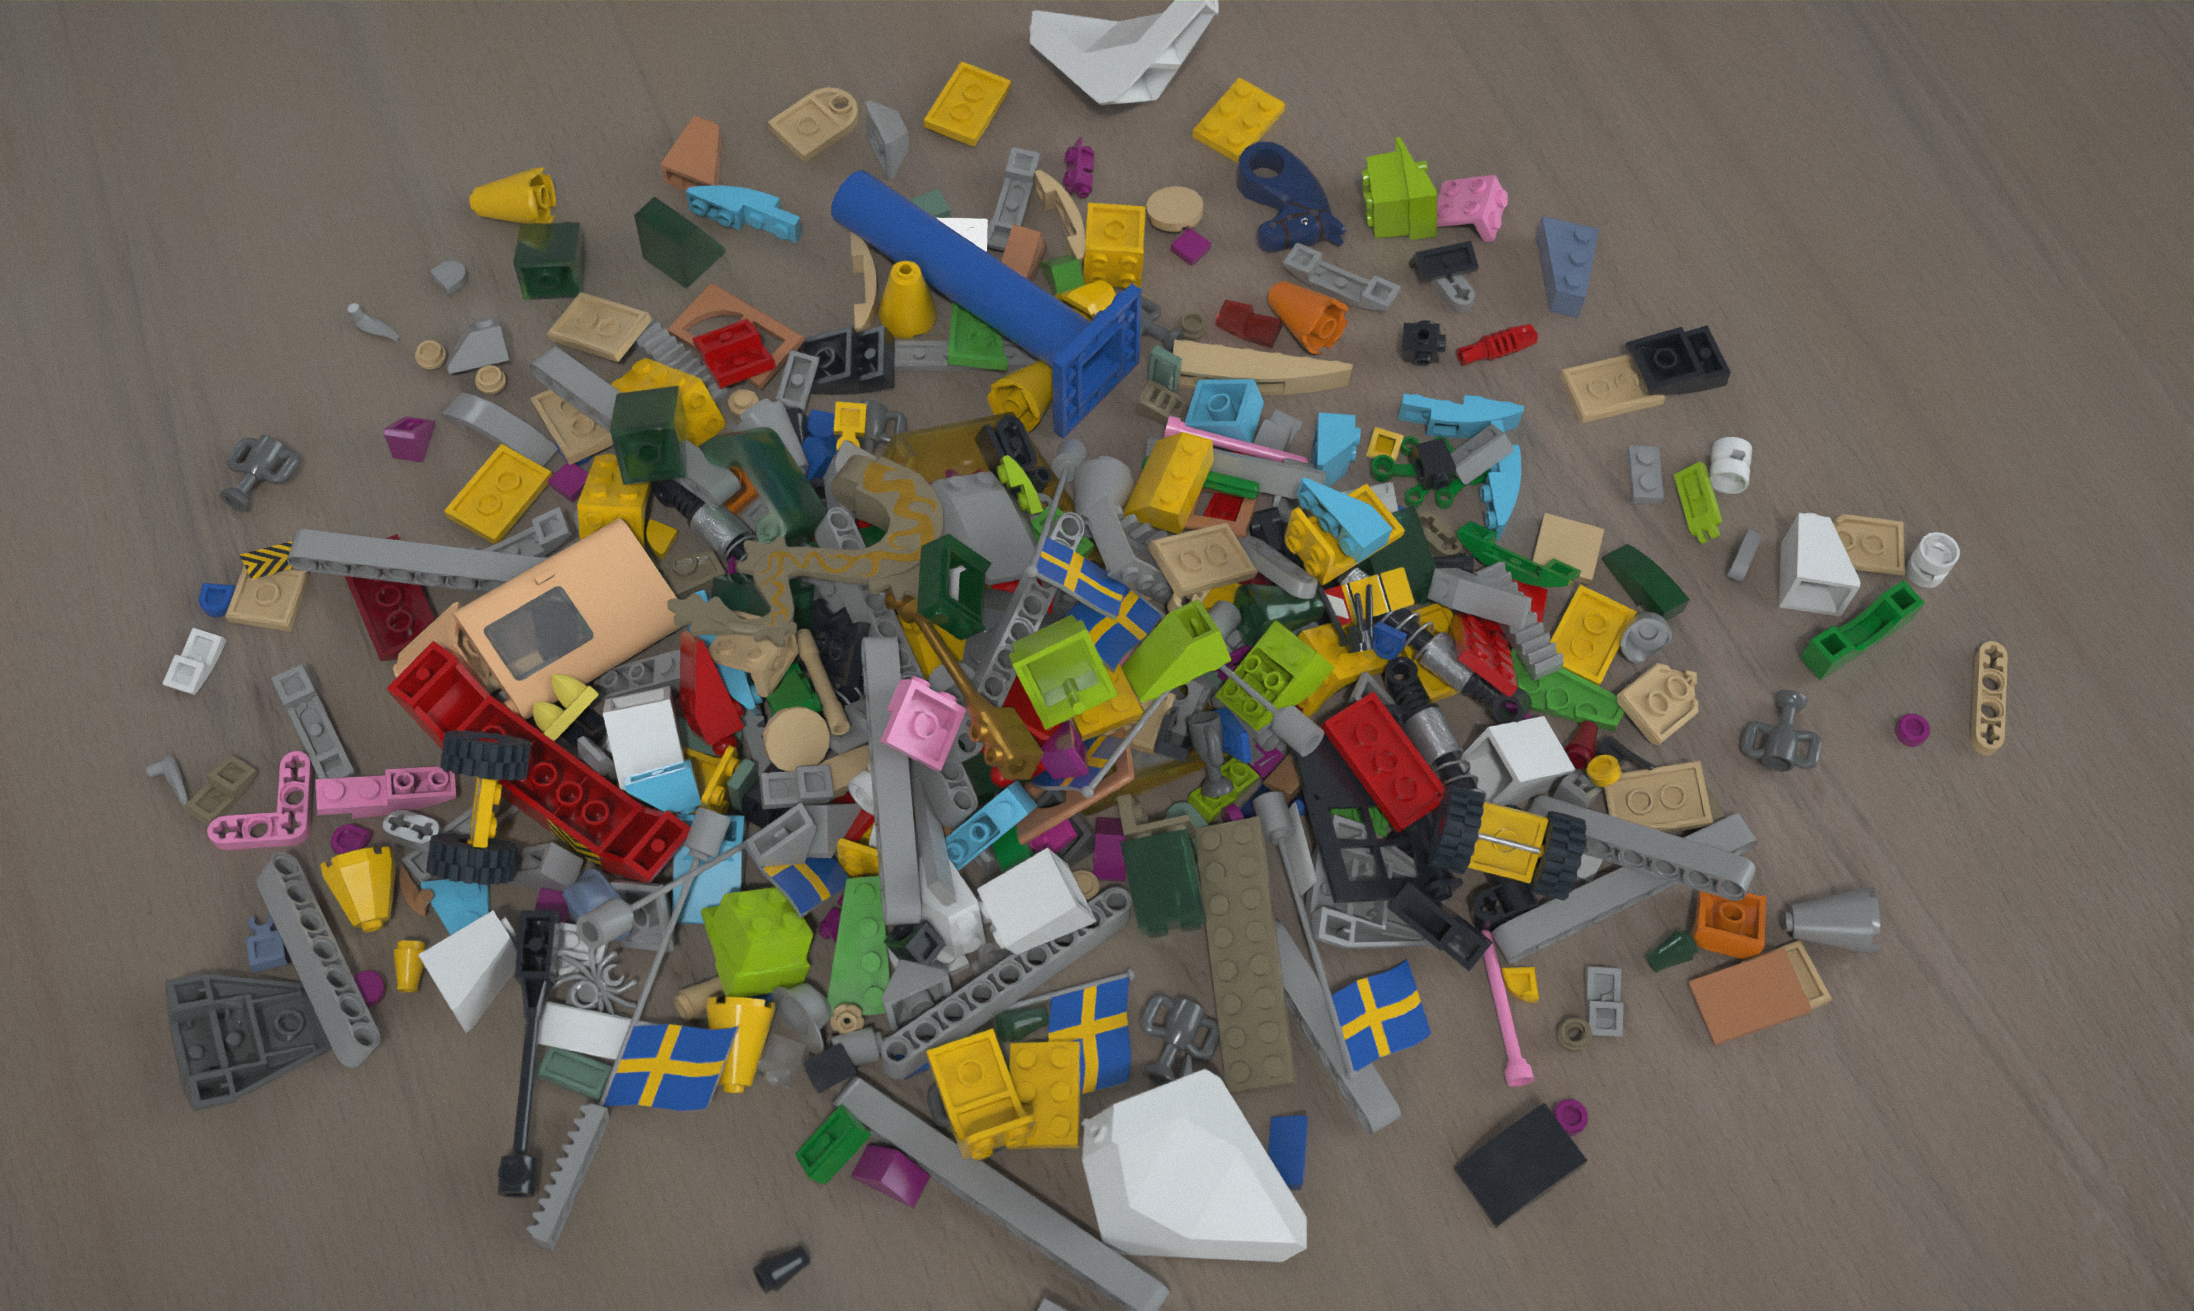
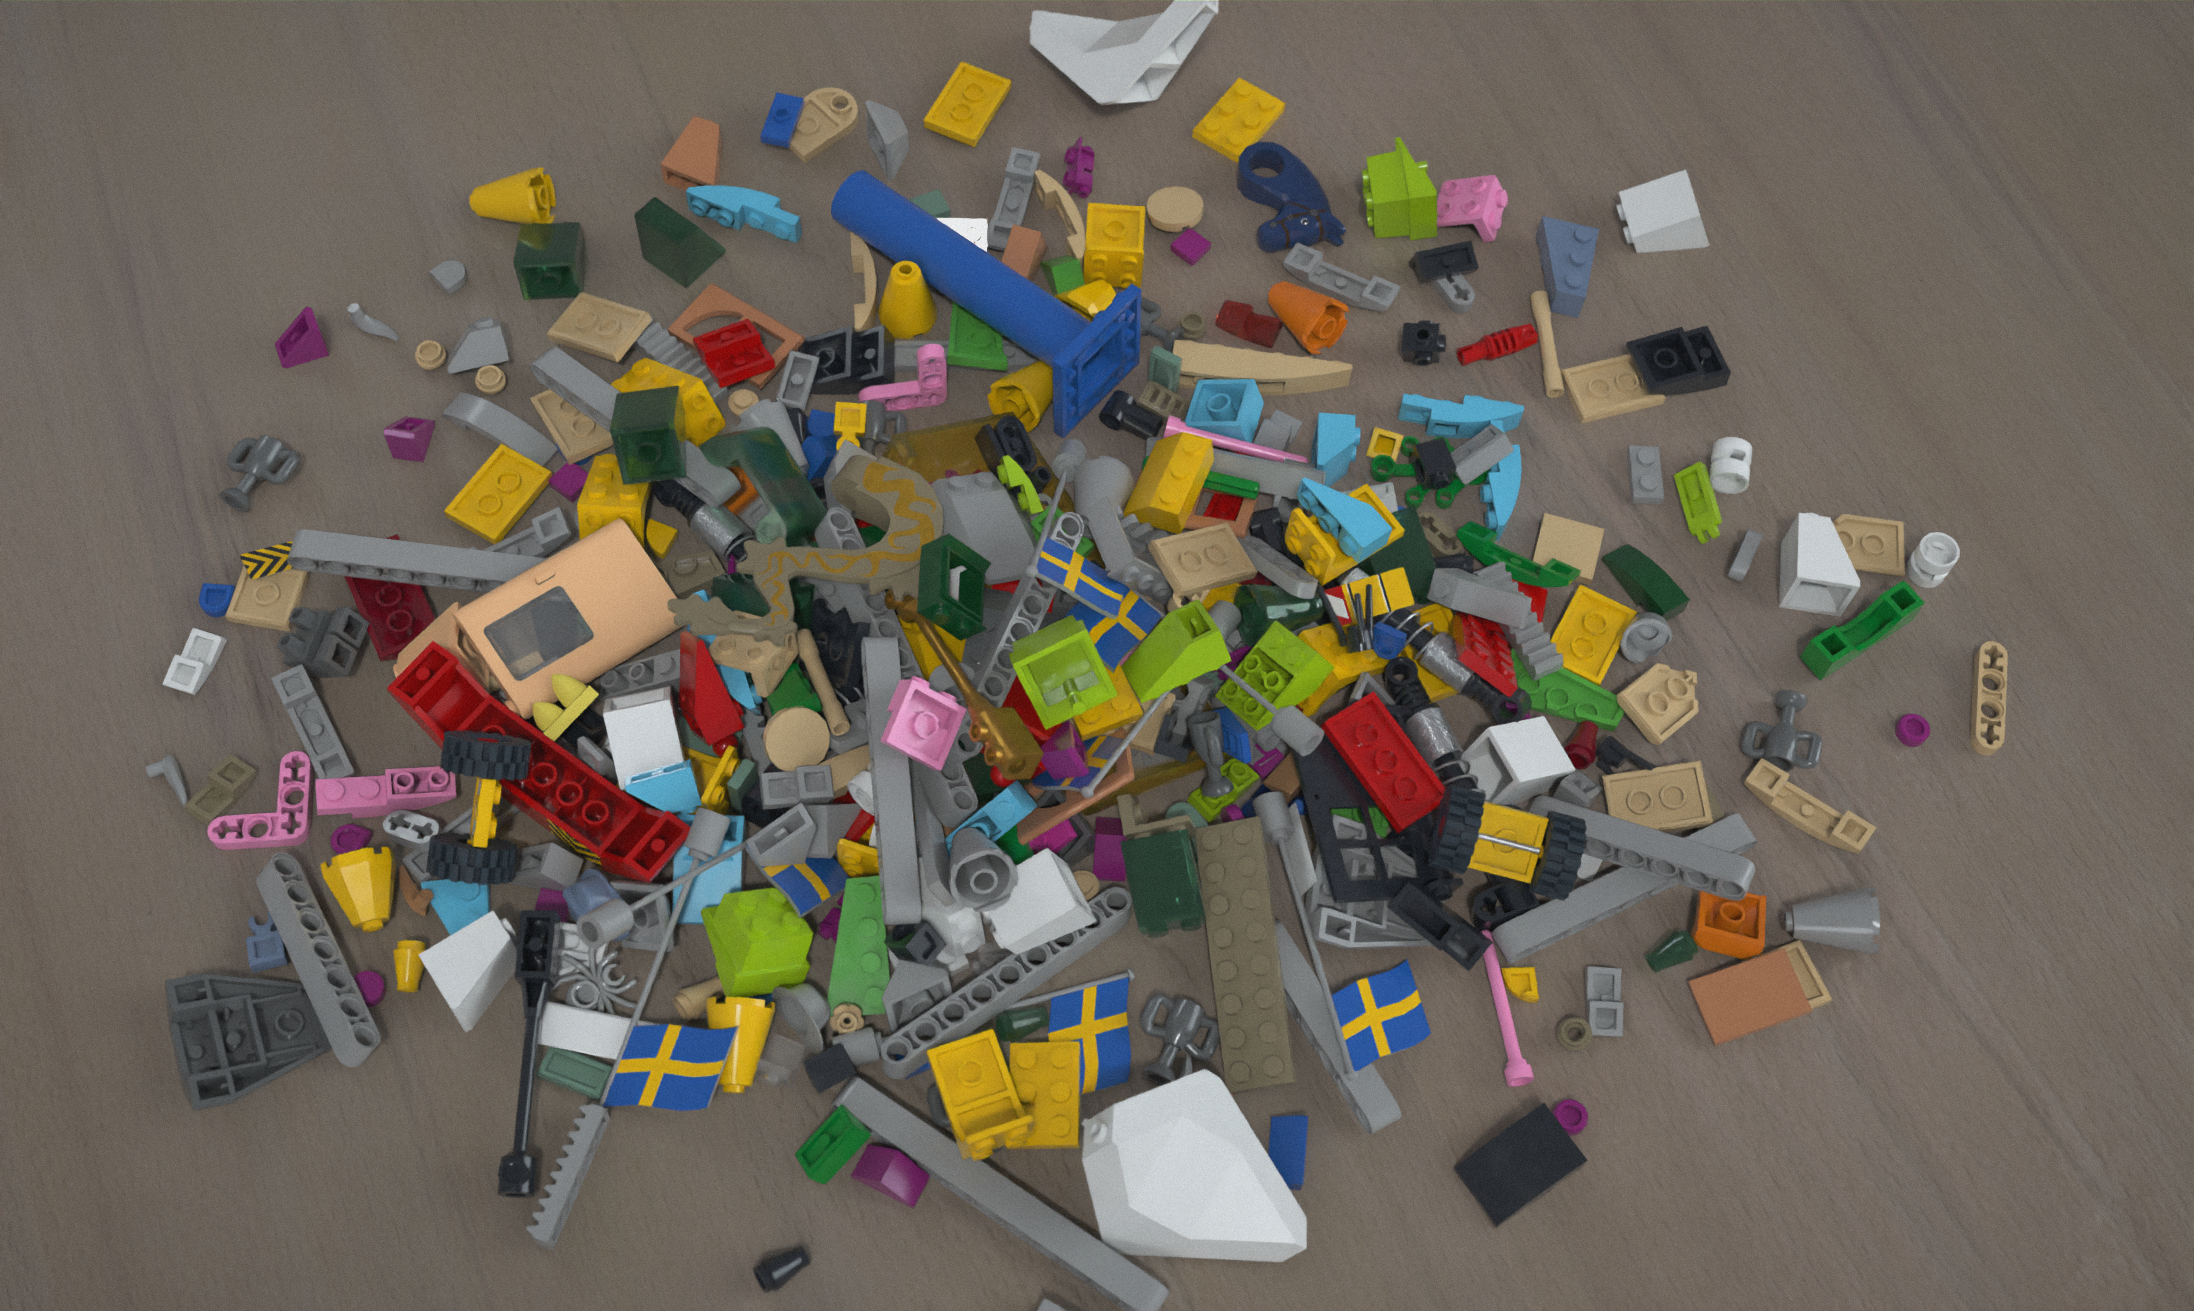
yellow tile [1586,755,1621,787] -> none
none -> magenta slope [275,306,329,368]
none -> dark grey hips [276,606,369,679]
none -> blue plate [760,92,804,148]
none -> bright pink beam [858,344,947,411]
none -> light grey cone [948,828,1018,912]
none -> black piece [1099,390,1164,440]
none -> tan piece [1530,290,1564,398]
none -> white slope [1617,170,1709,253]
none -> tan slope [1744,758,1877,854]

